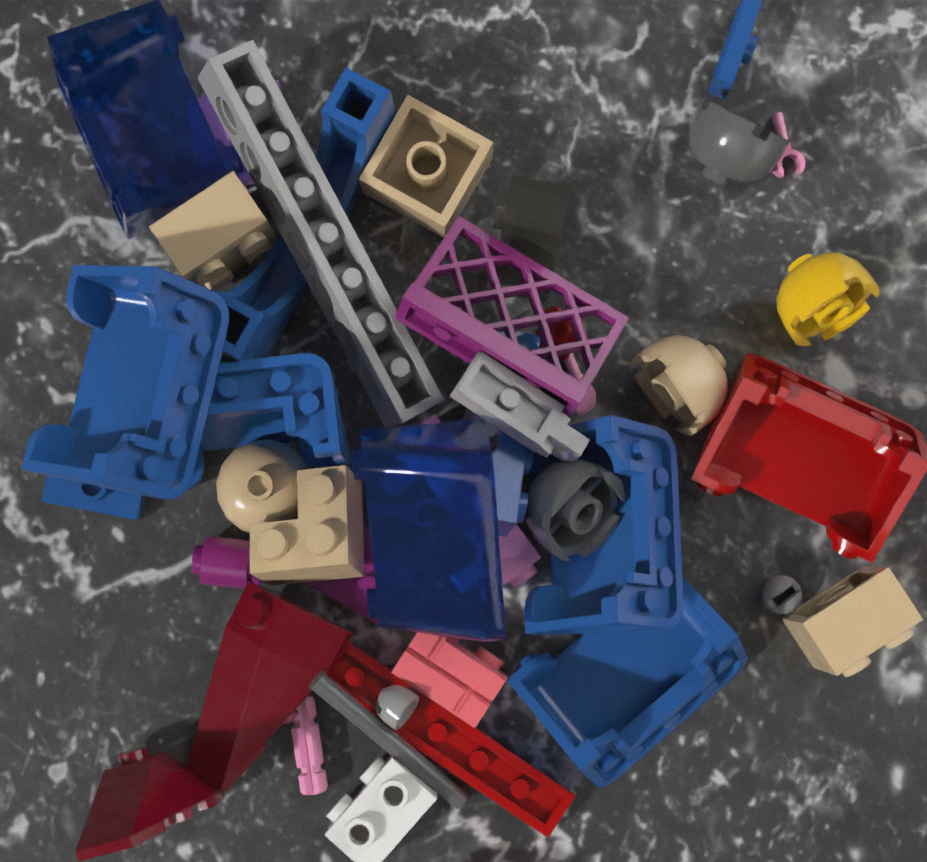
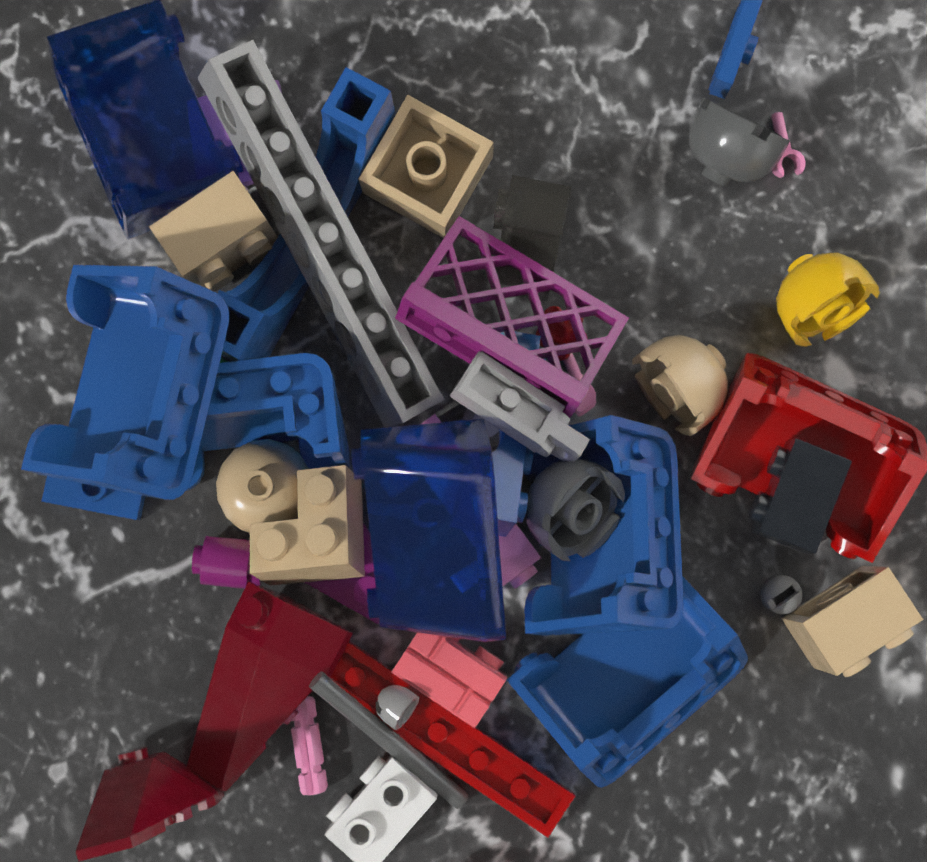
none -> black brick [749,438,852,554]

